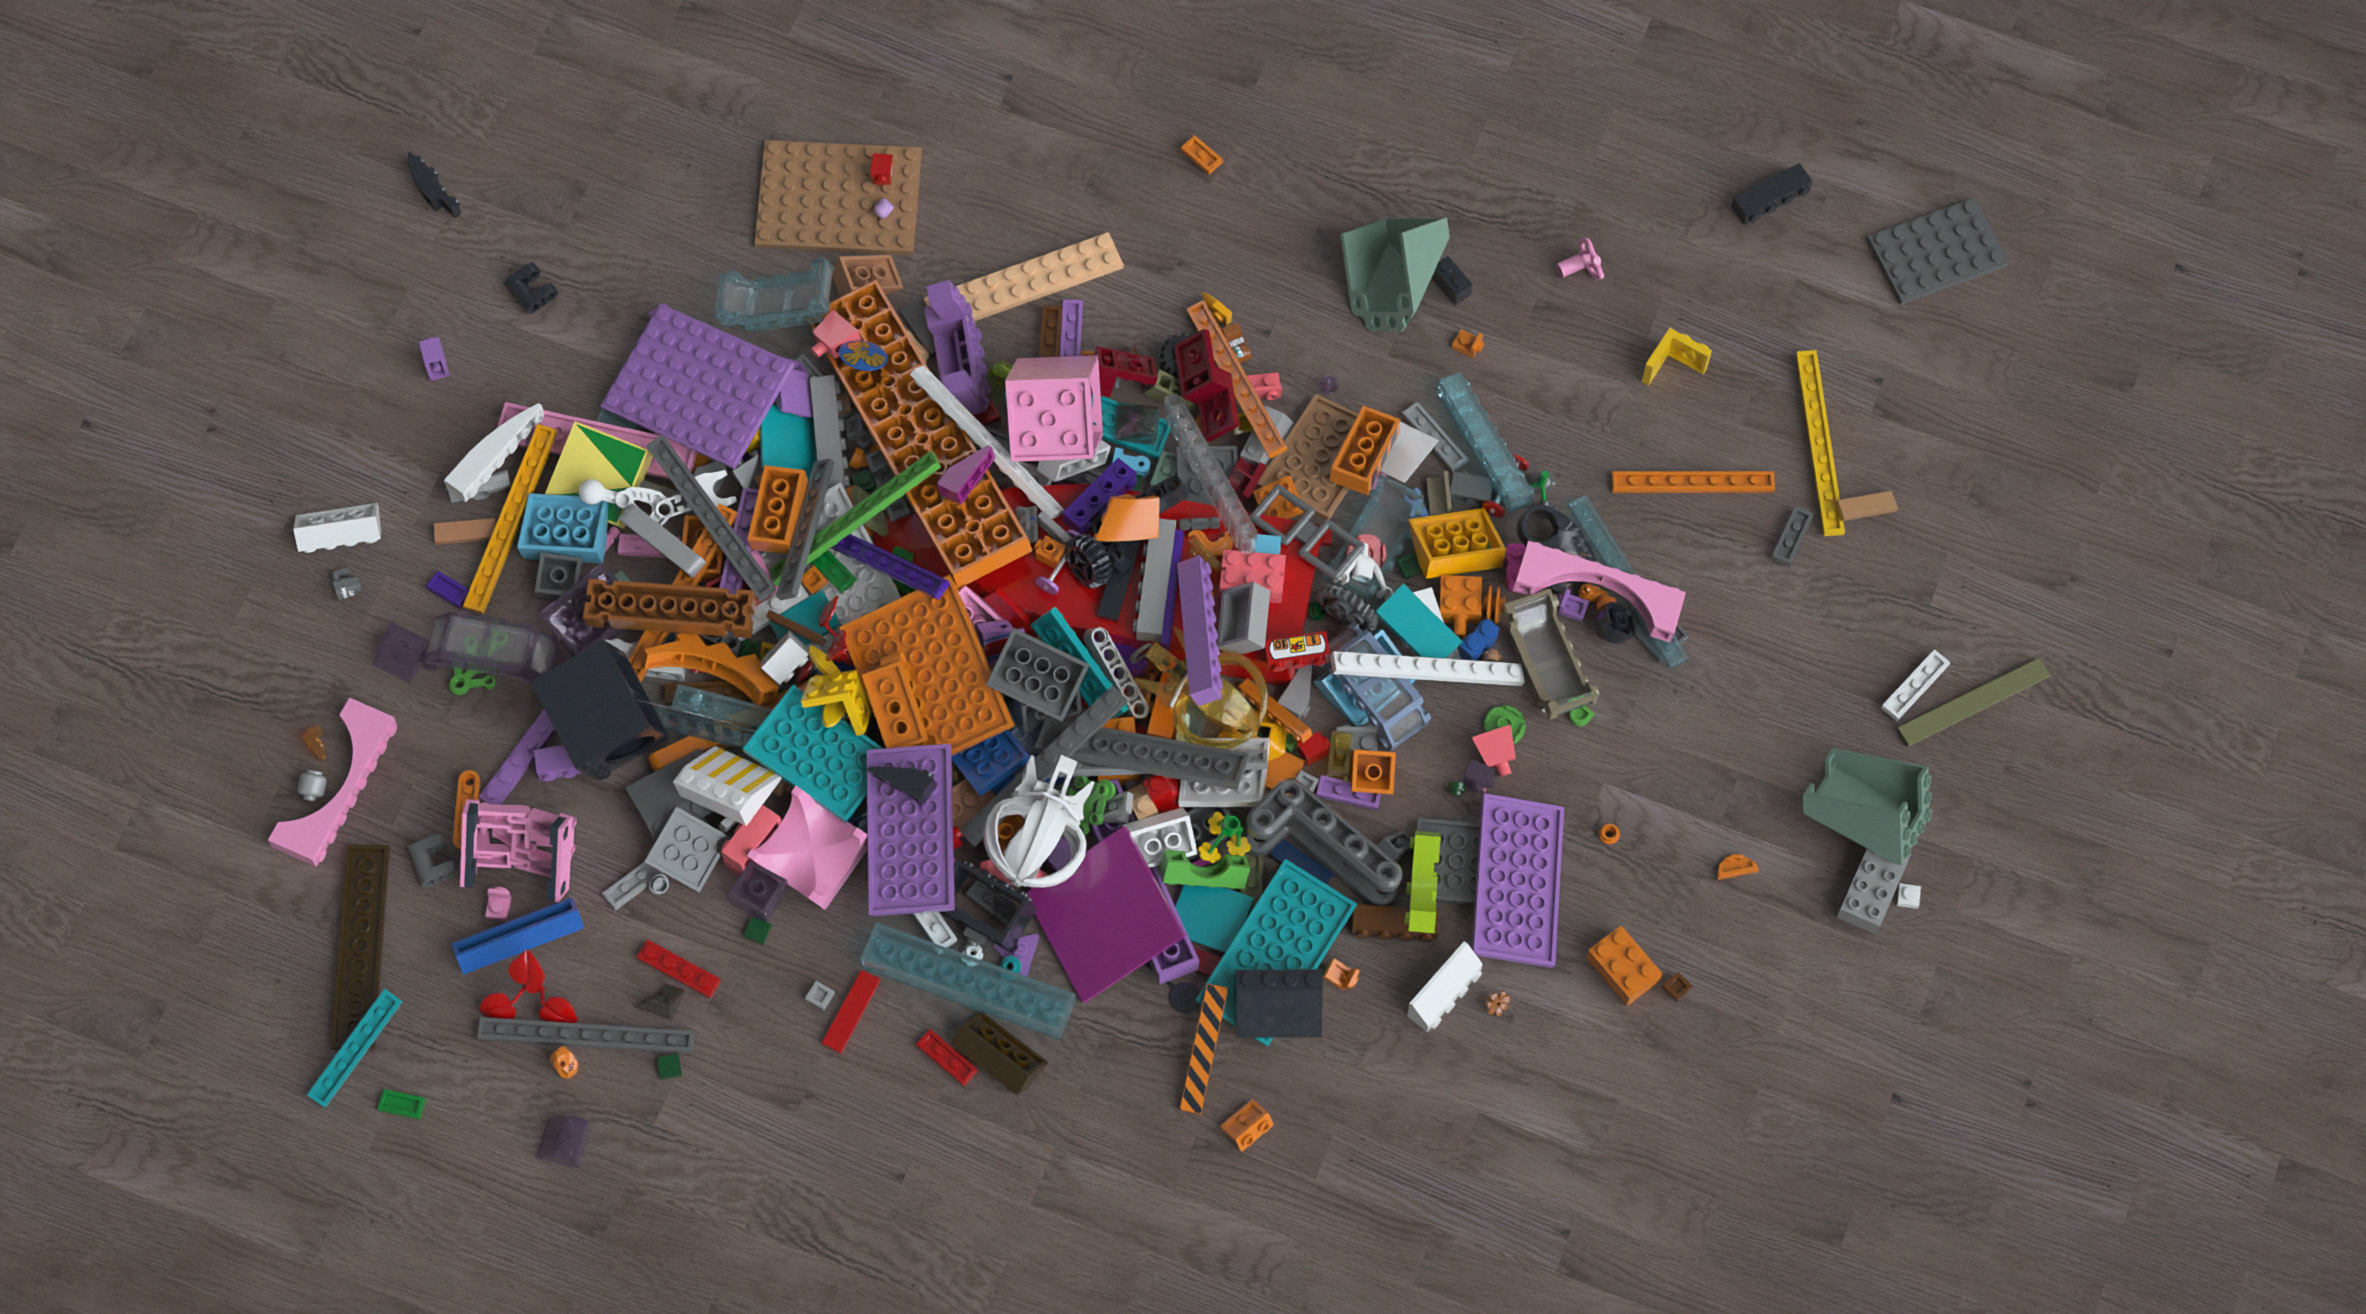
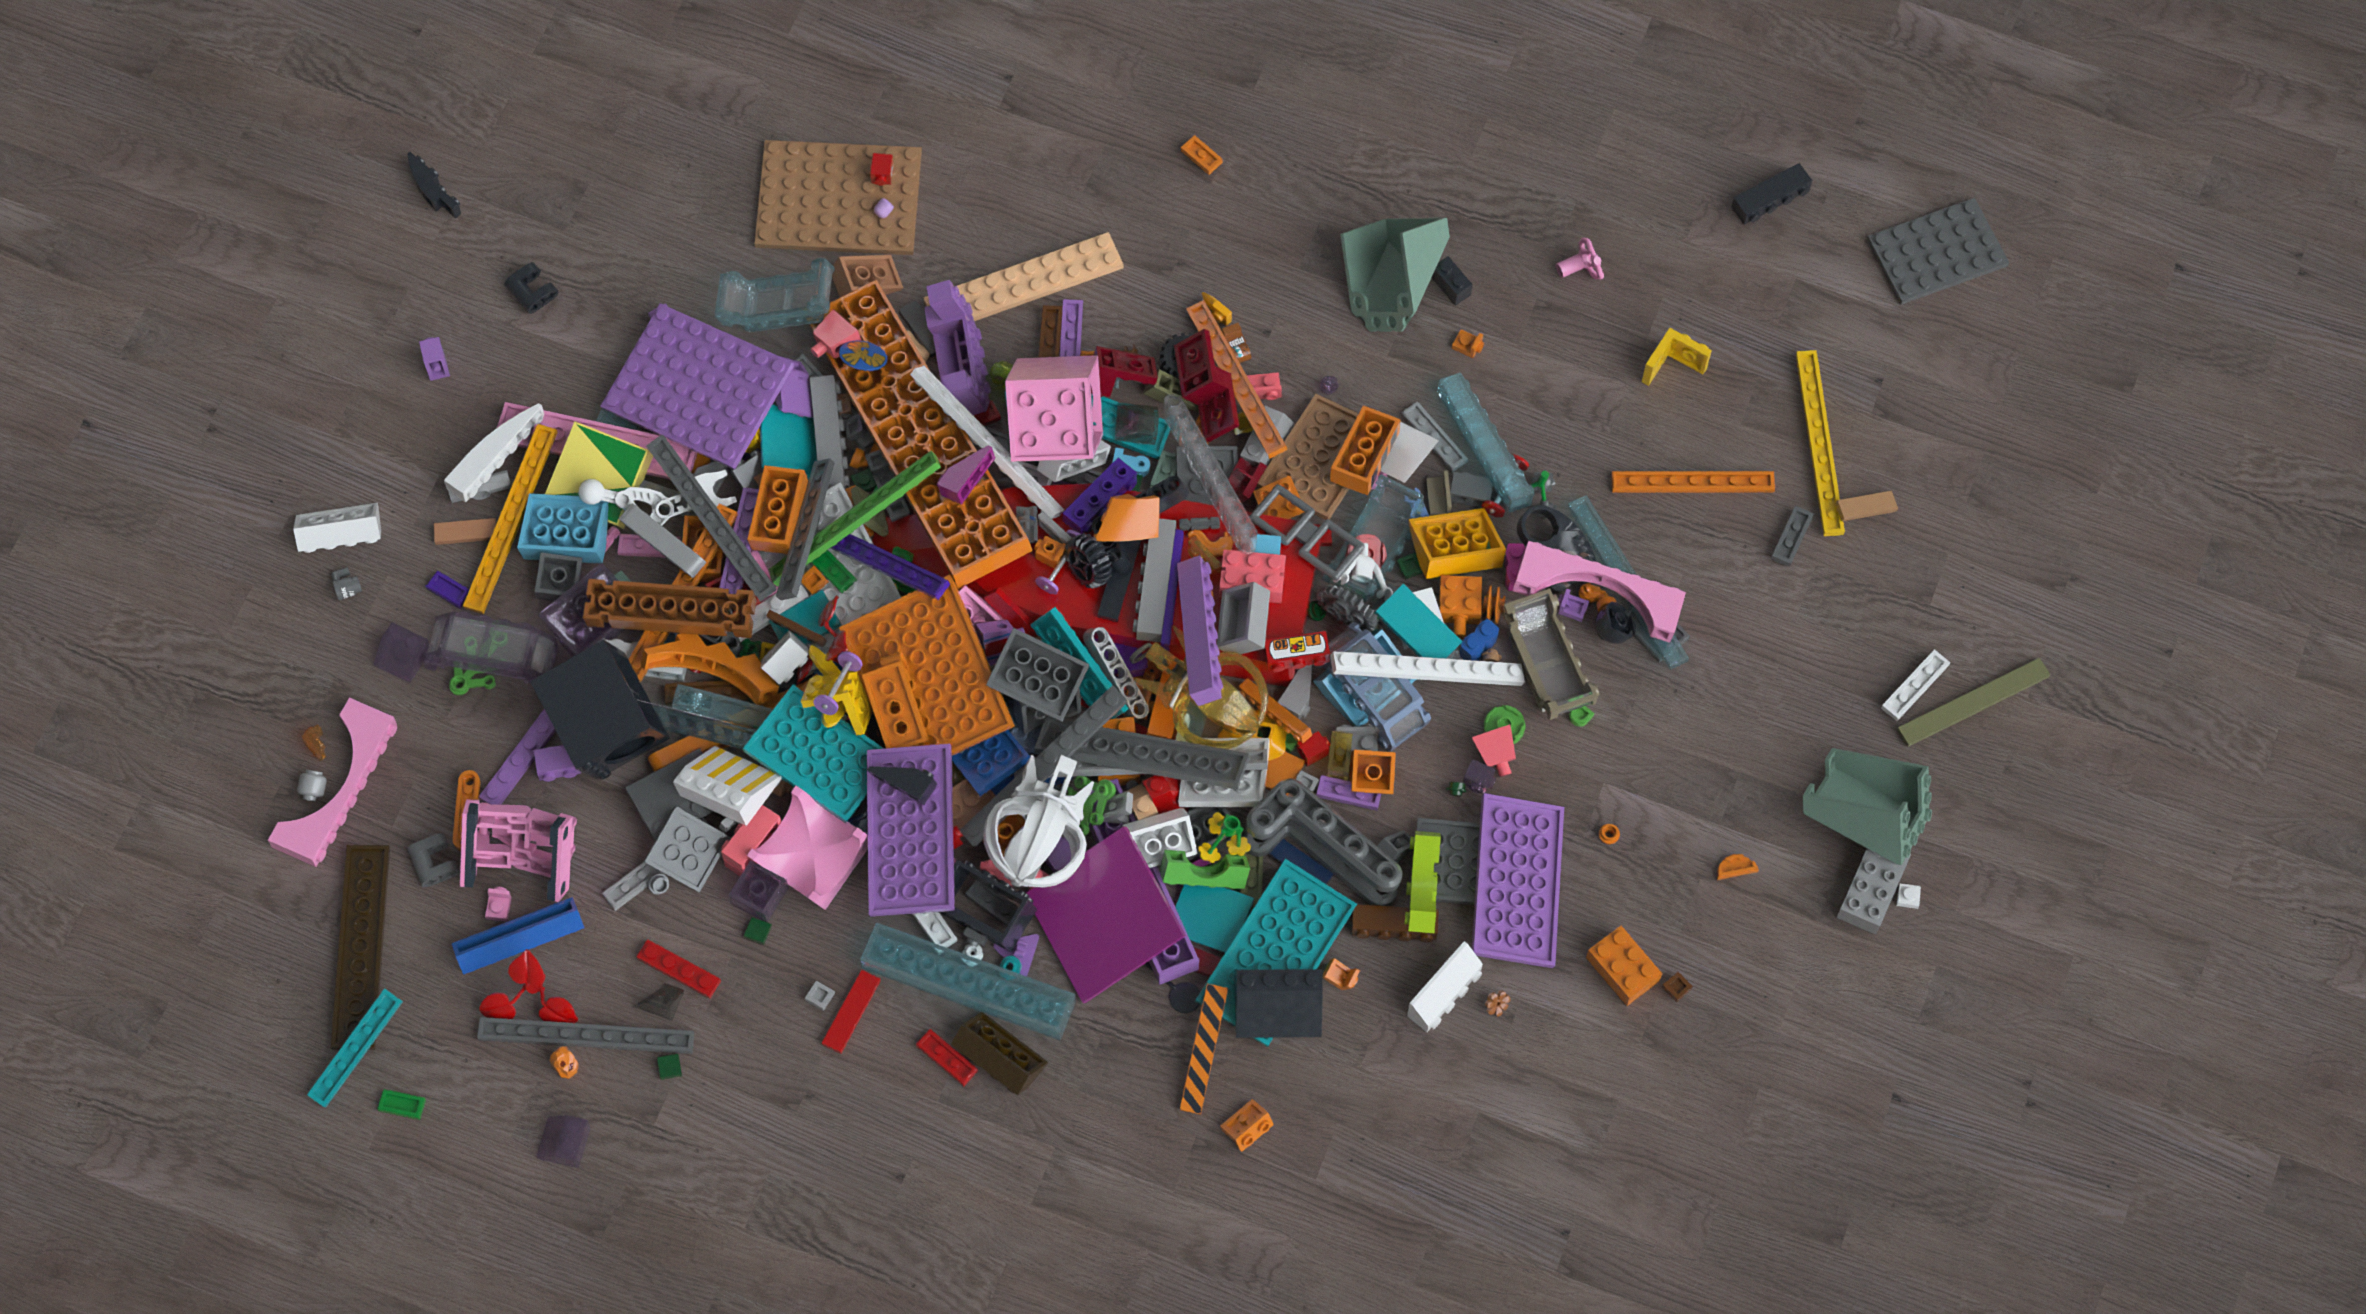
none -> medium lavender axle [814,651,862,715]

